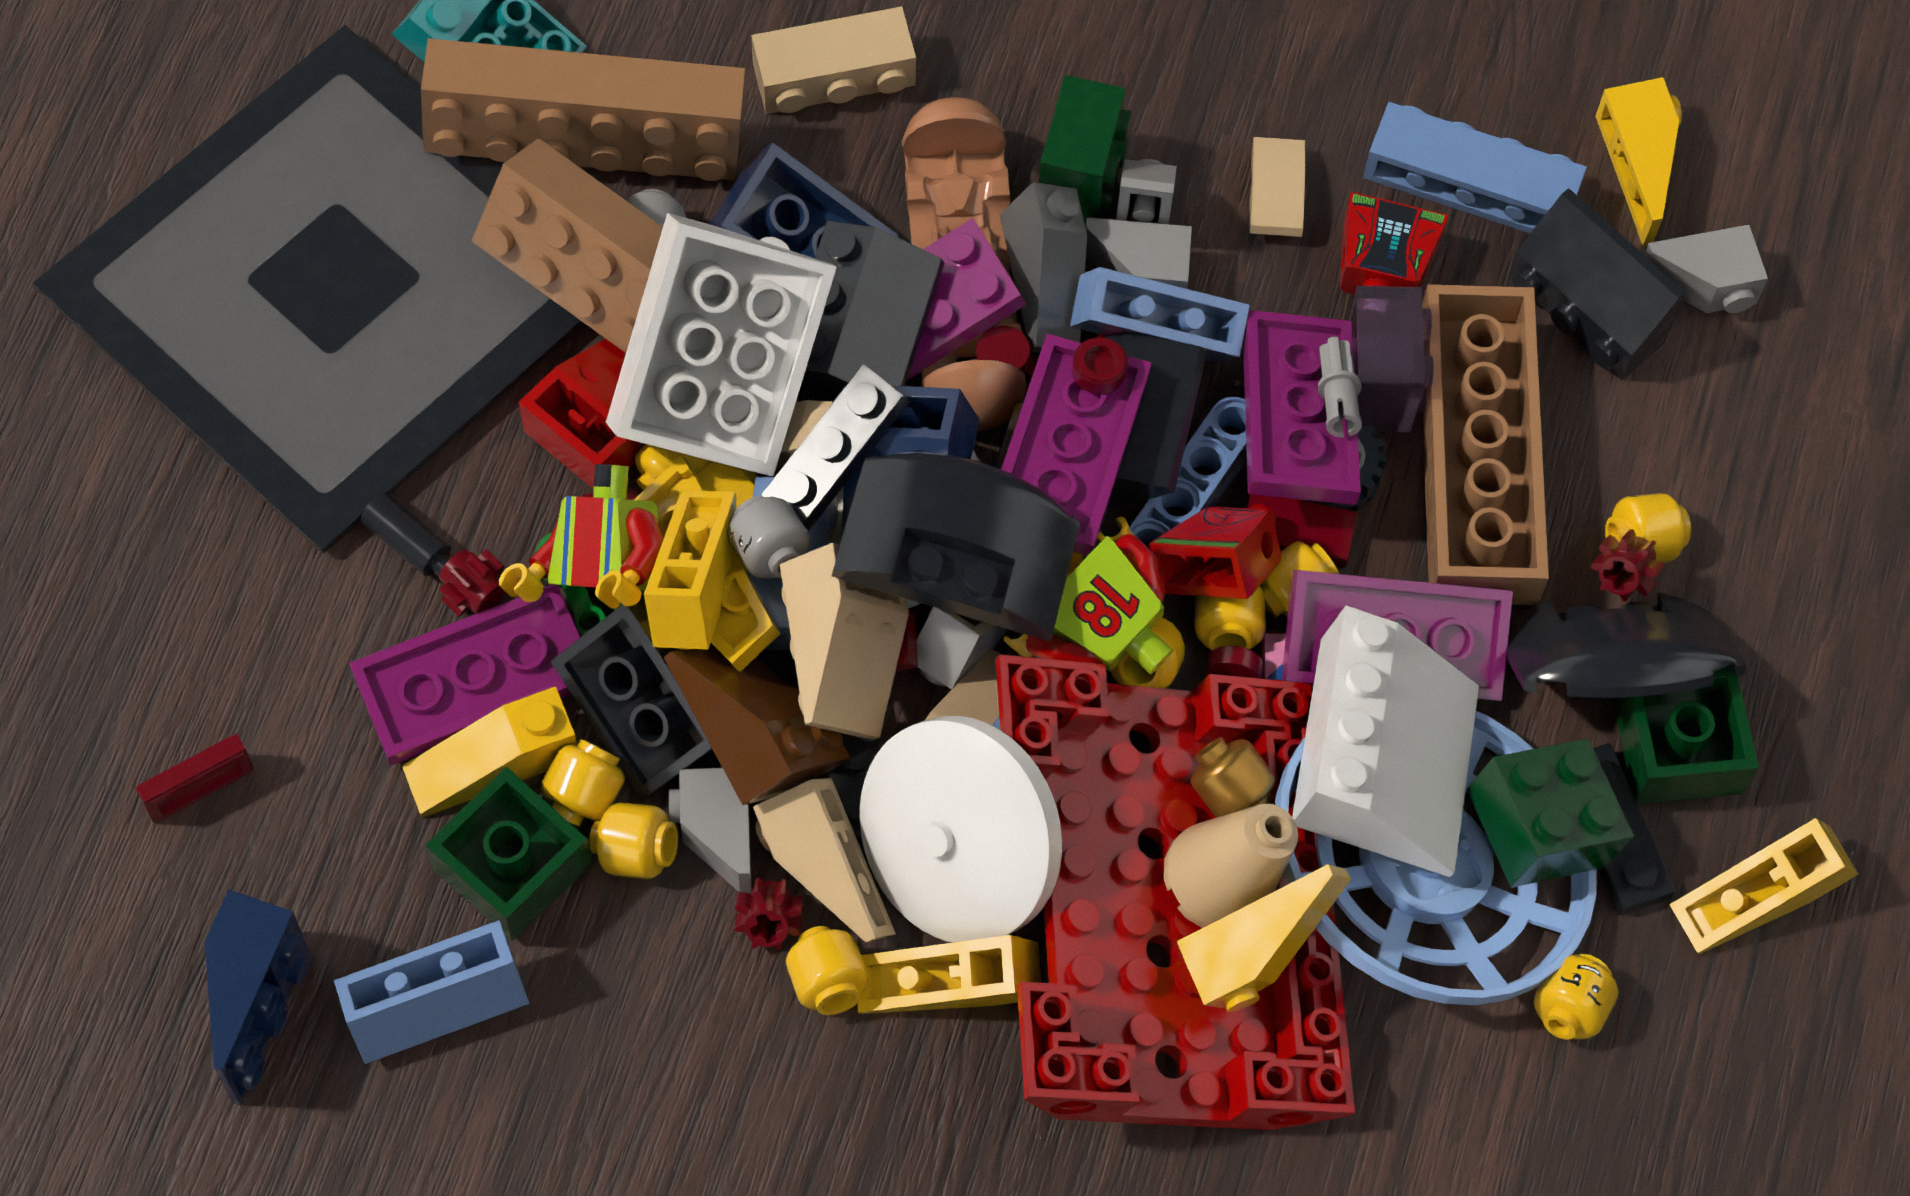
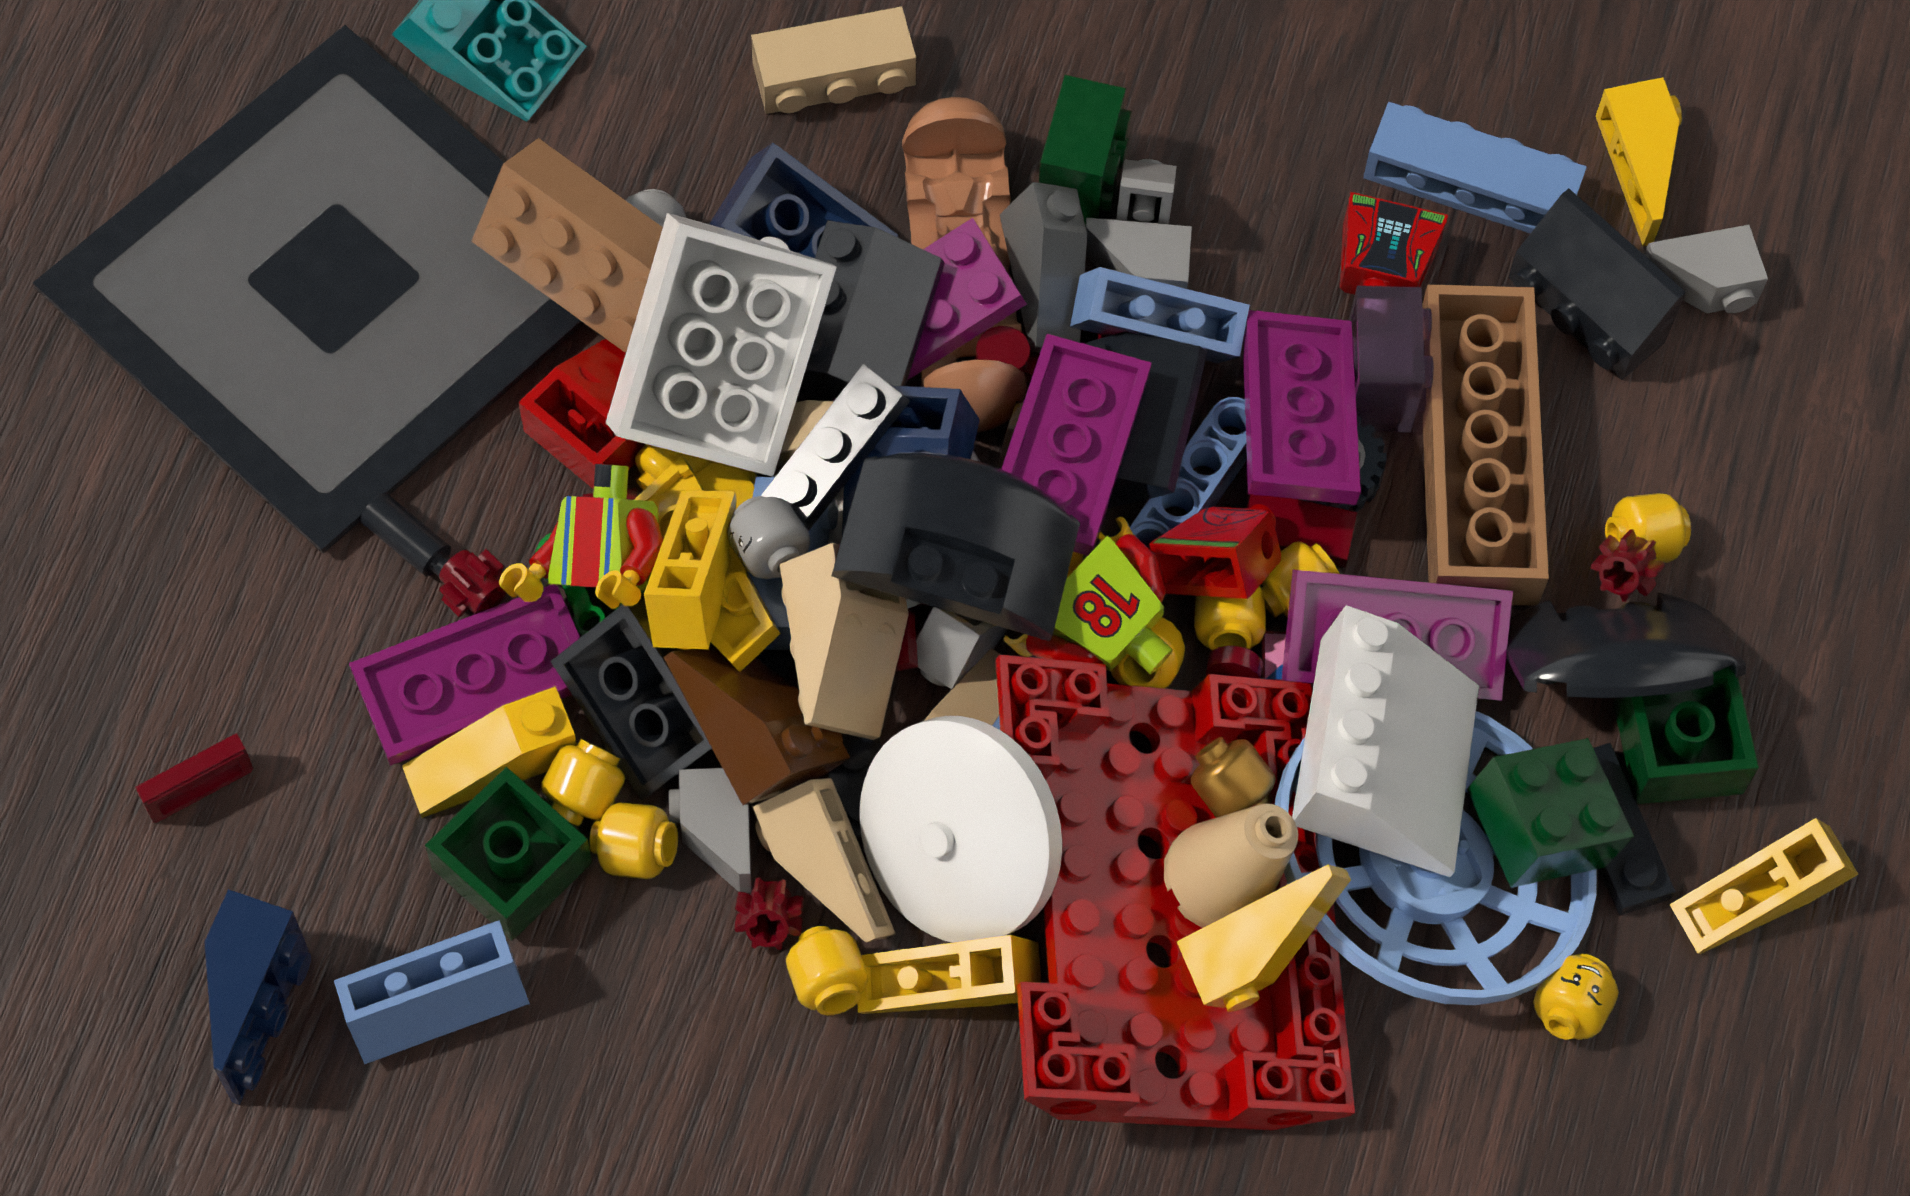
medium nougat brick [421,38,745,181] -> none
dark red tile [1072,337,1128,394] -> none
tan slope [1250,137,1305,237] -> none
light grey axle [1318,336,1362,438] -> none

